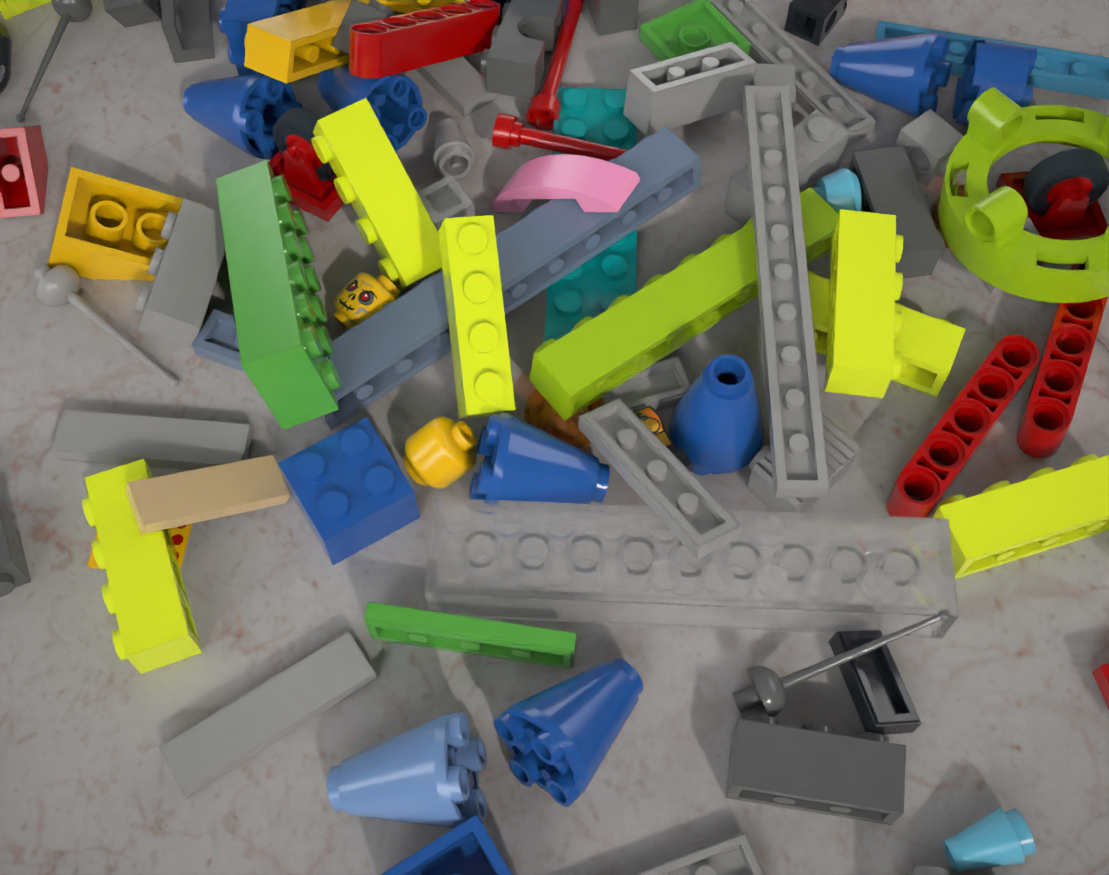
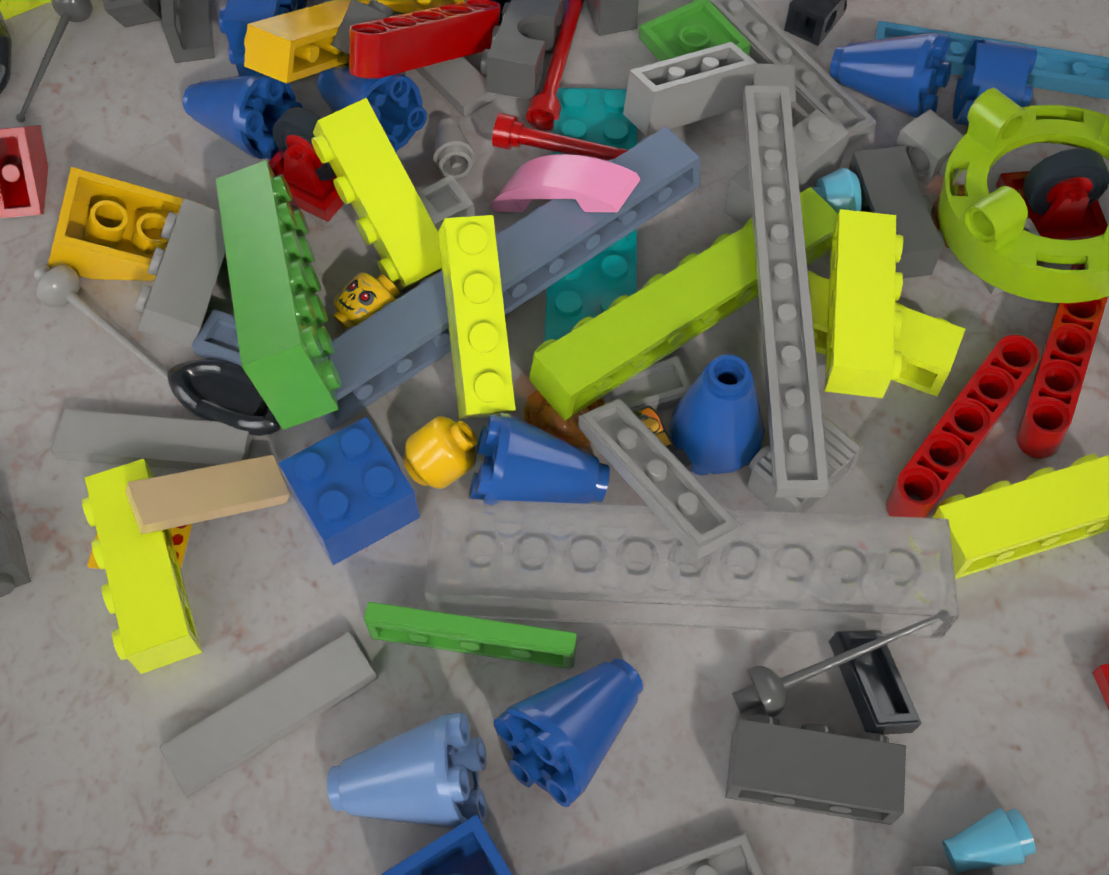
none -> black piece [167,359,281,436]

